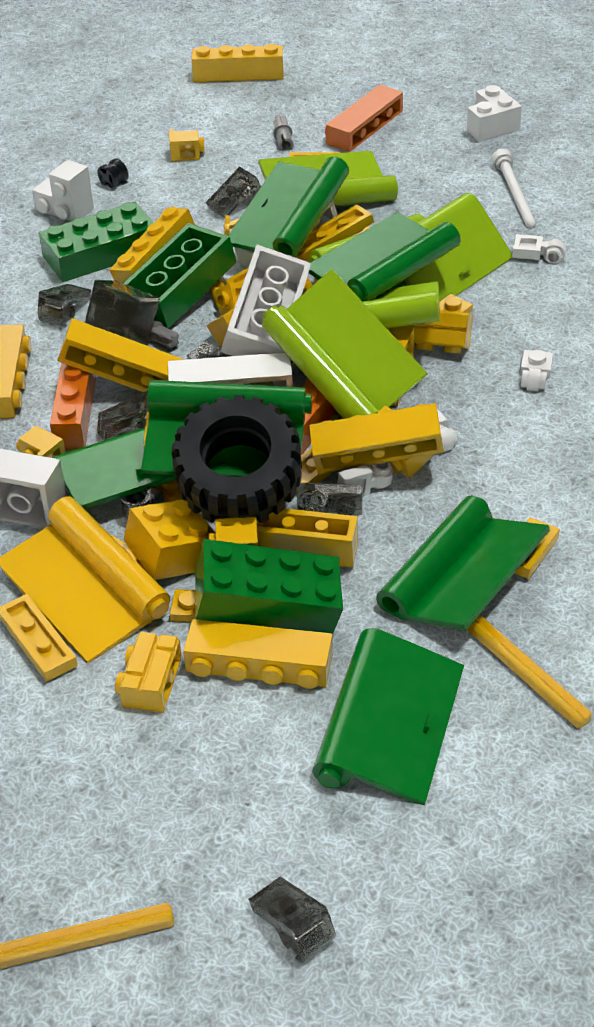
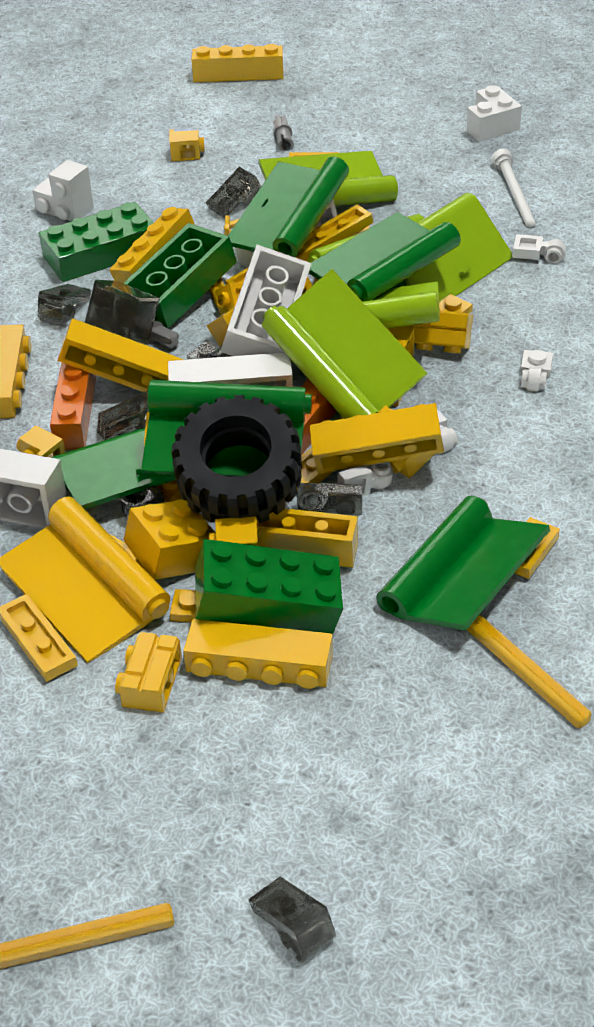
black wheel [97,158,129,189] -> none
green door [312,628,464,805] -> none
orange brick [325,84,403,152] -> none

